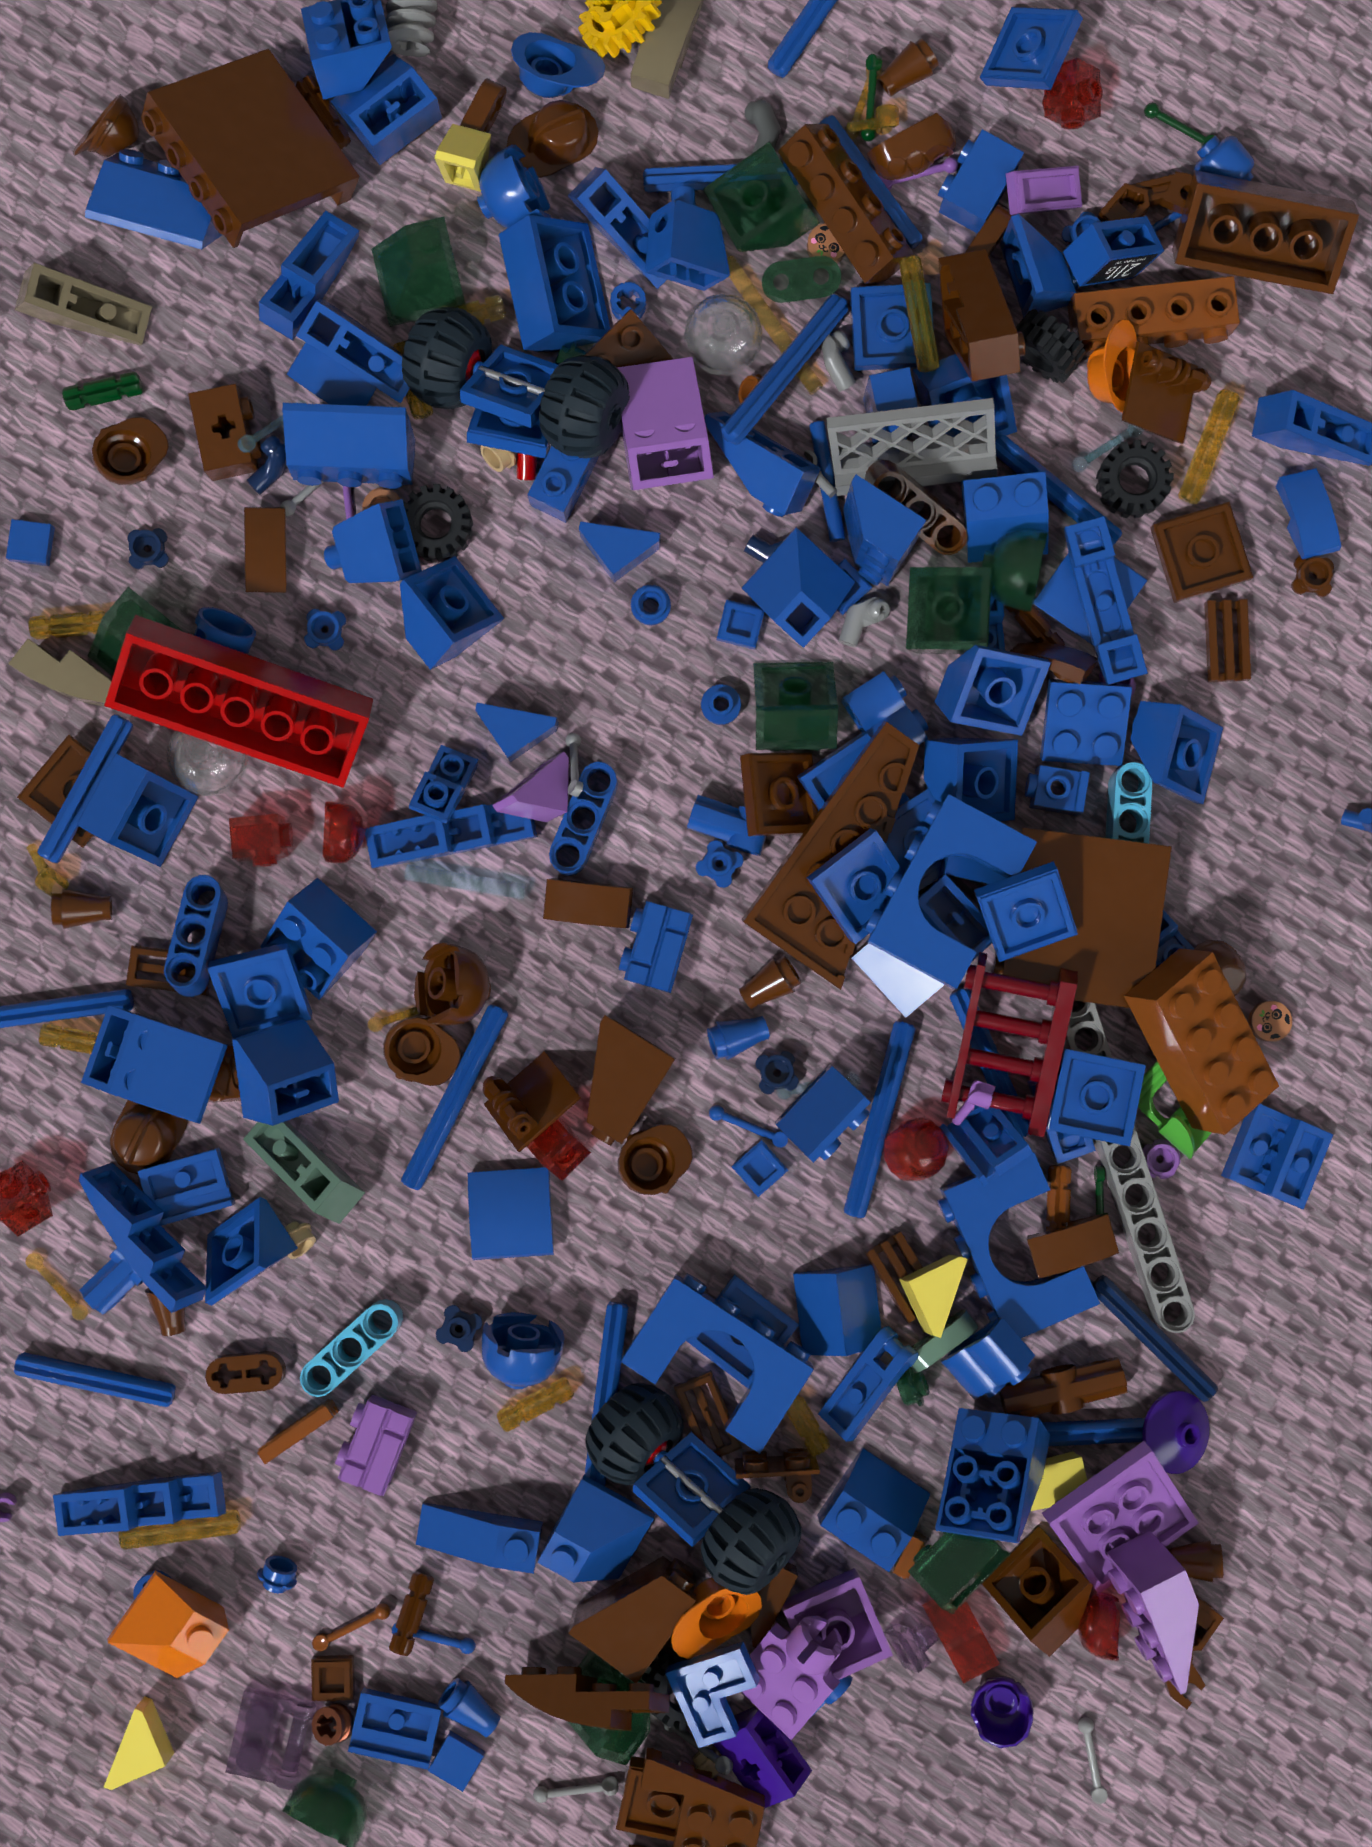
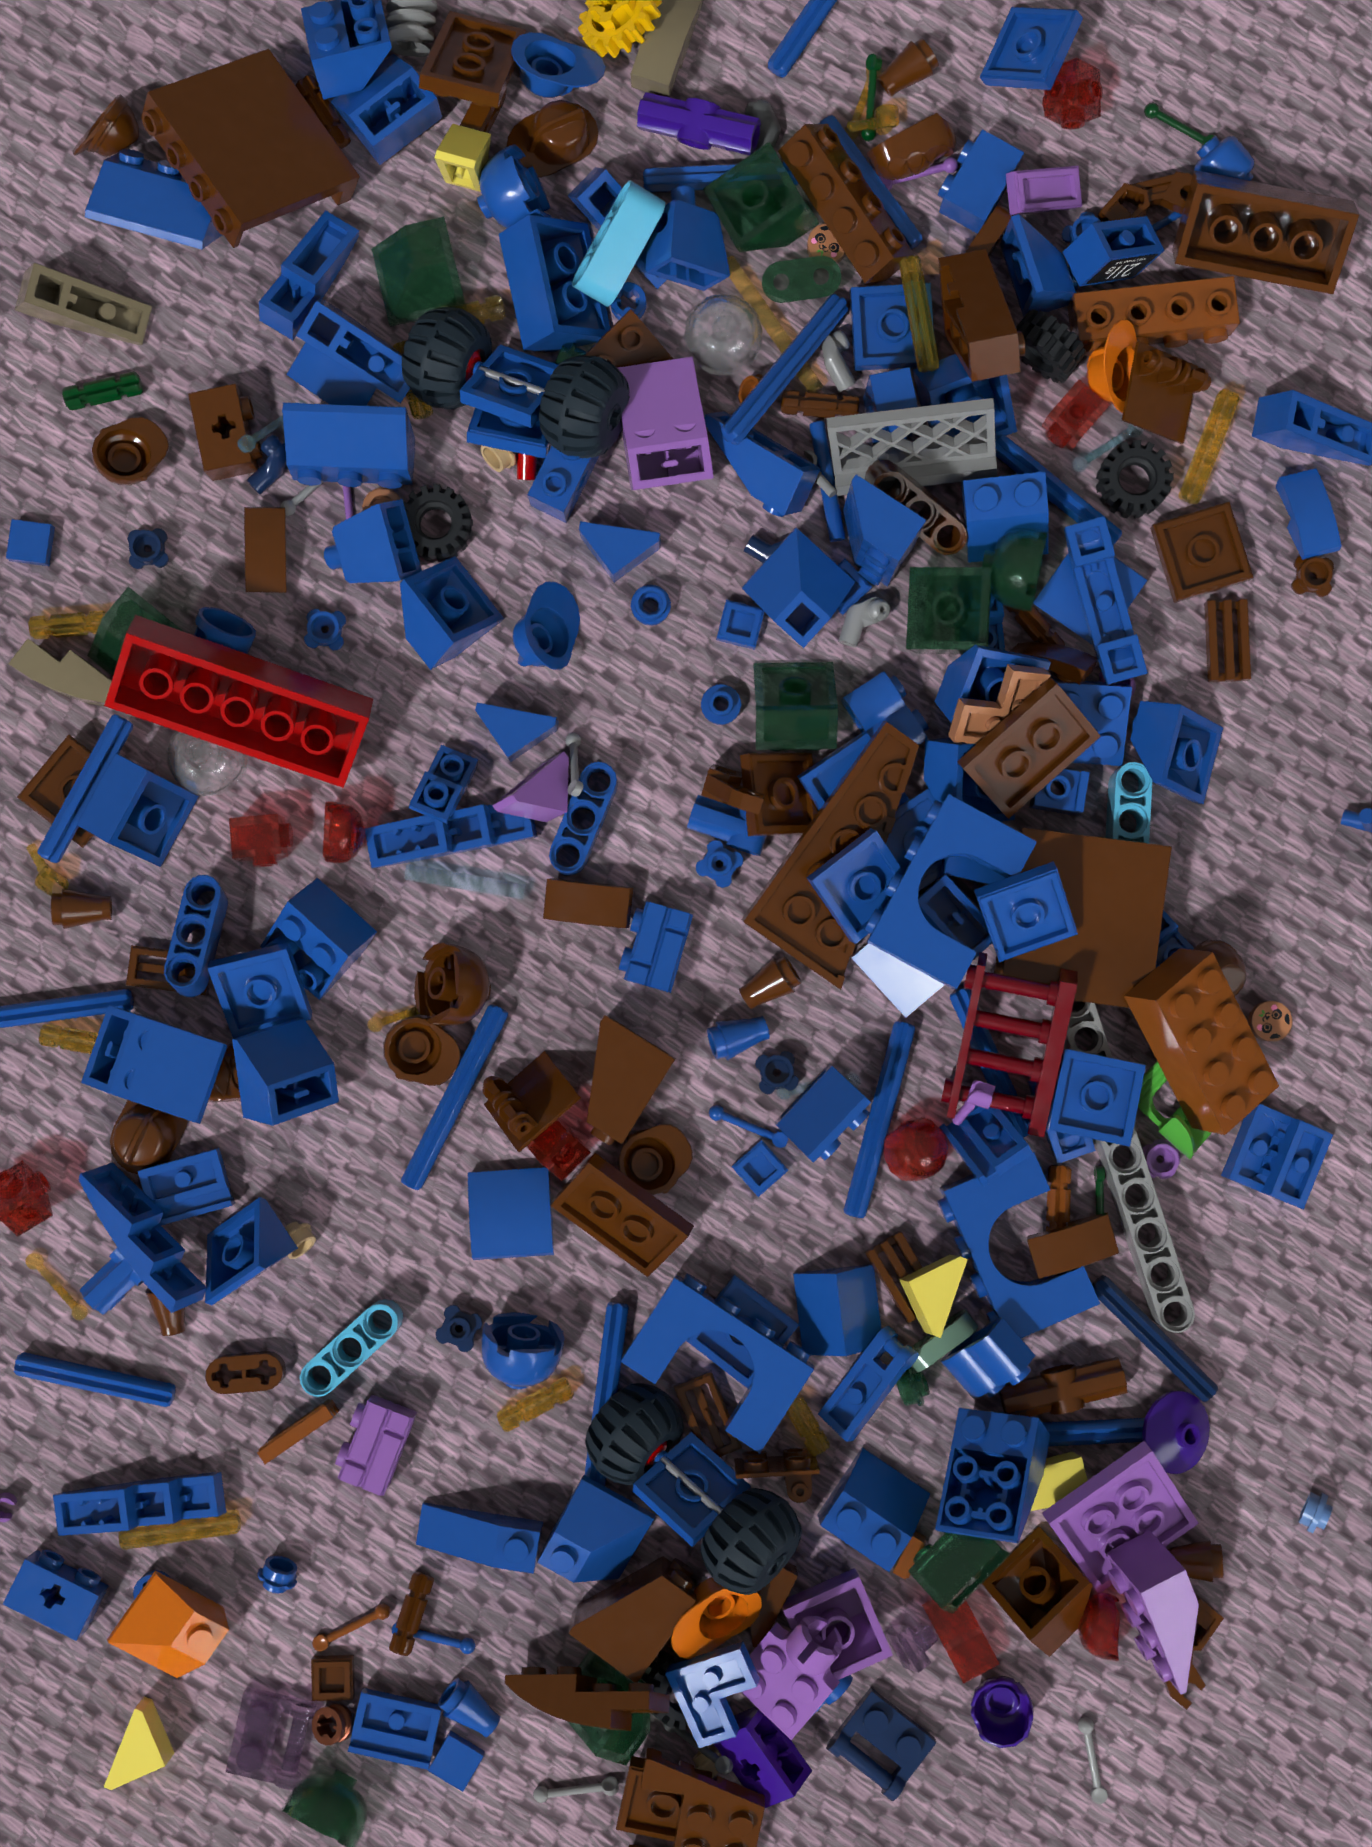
sand green slope [243,1121,365,1224] -> none
none -> blue brick [3,1550,109,1641]
none -> reddish brown plate [419,11,526,108]
none -> blue piece [513,582,580,670]
none -> reddish brown plate [550,1153,694,1277]
none -> medium azure beam [572,180,666,307]
none -> dark purple piece [637,92,761,156]
none -> reddish brown piece [701,764,765,815]
none -> reddish brown axle [781,390,860,418]
none -> dark blue plate [826,1687,937,1801]
none -> nougat plate [948,664,1051,744]
none -> reddish brown plate [957,677,1101,819]
none -> clear red brick [1042,379,1110,451]
none -> medium blue plate [1298,1492,1333,1534]

